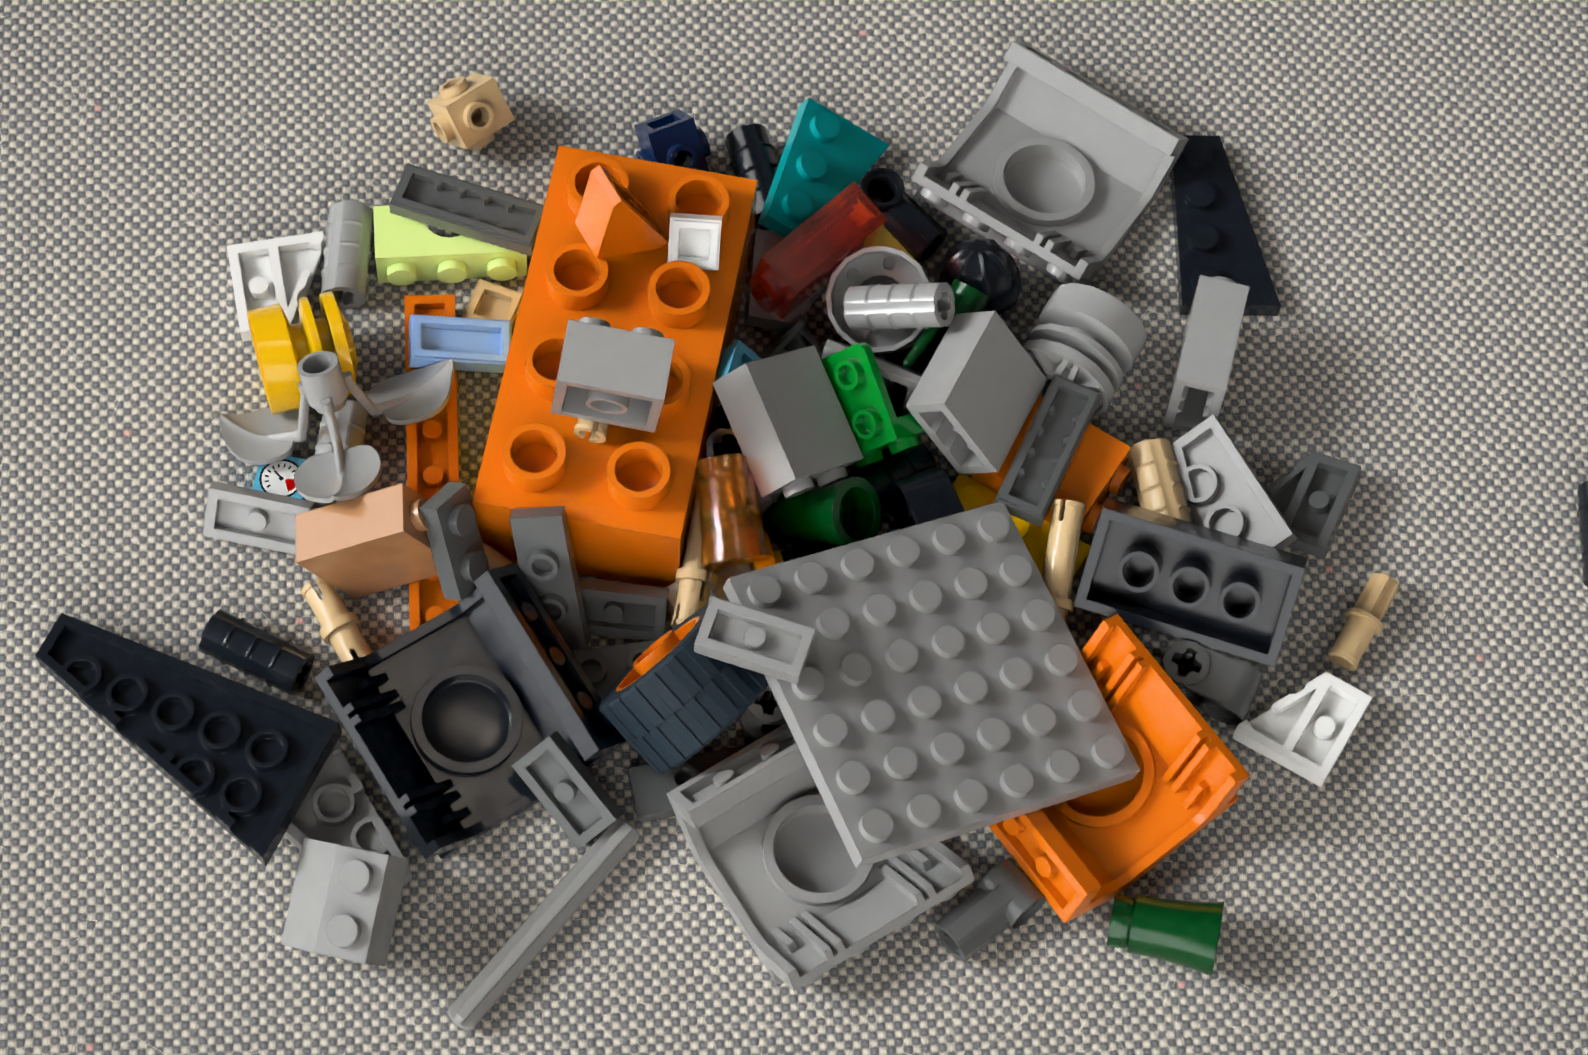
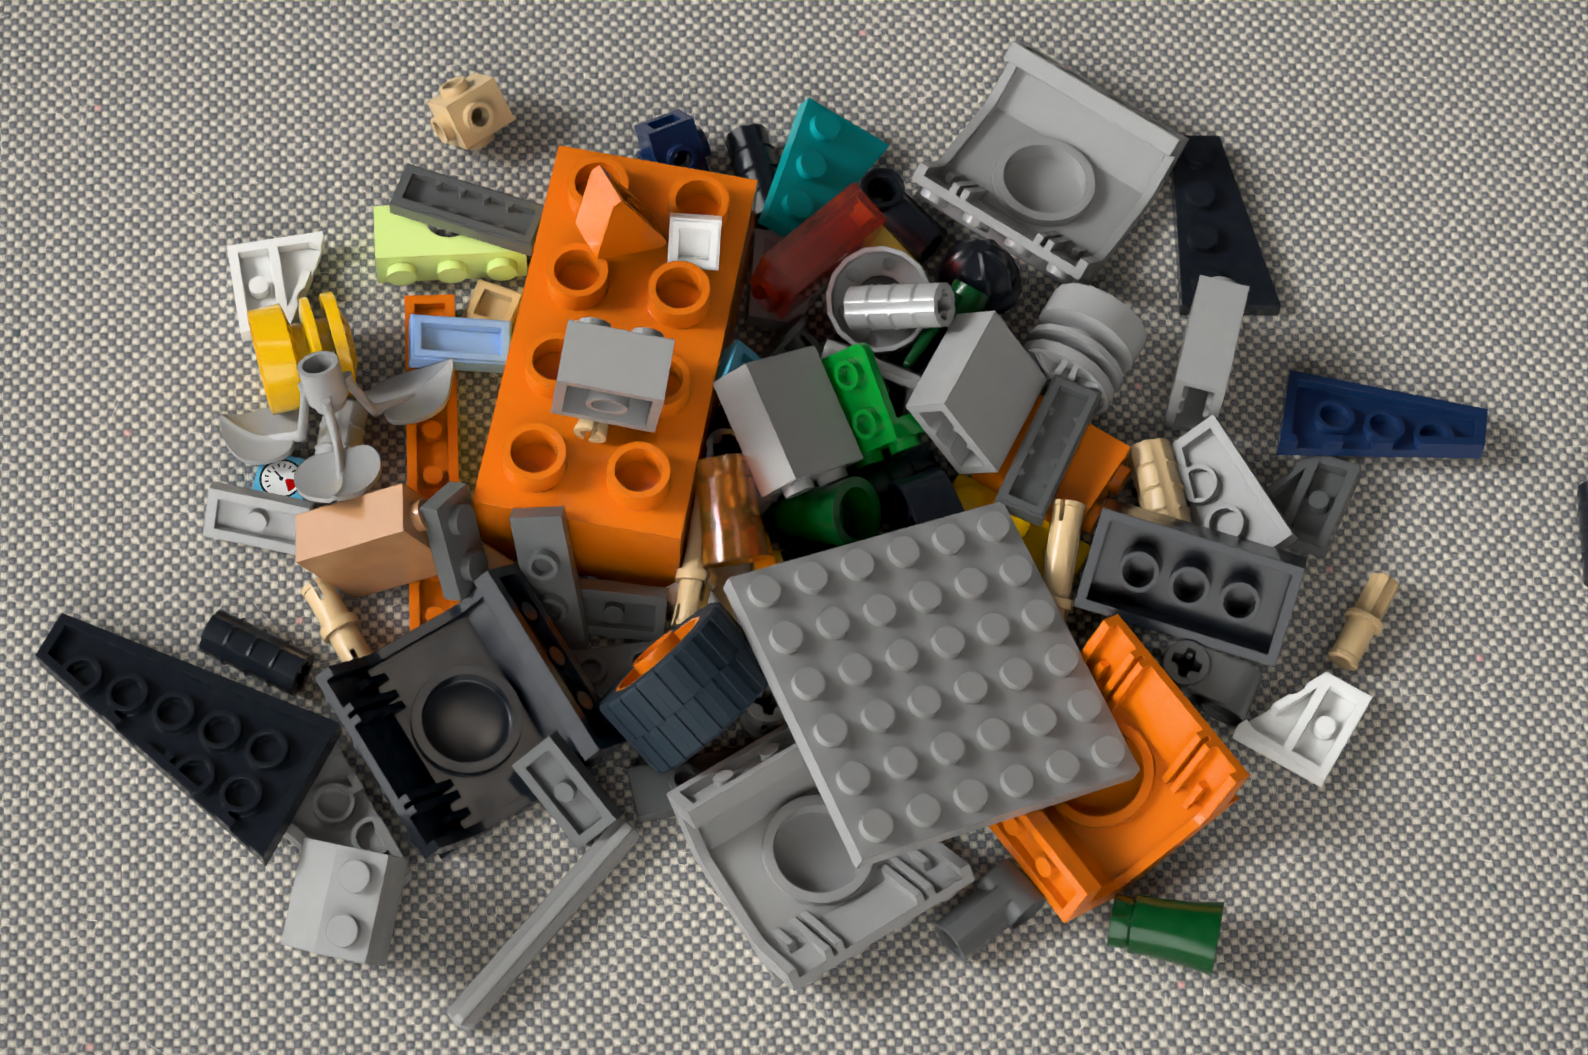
light grey axle [320,200,374,309] -> none
light grey plate [694,596,816,685] -> none
none -> dark blue wing [1276,370,1488,459]

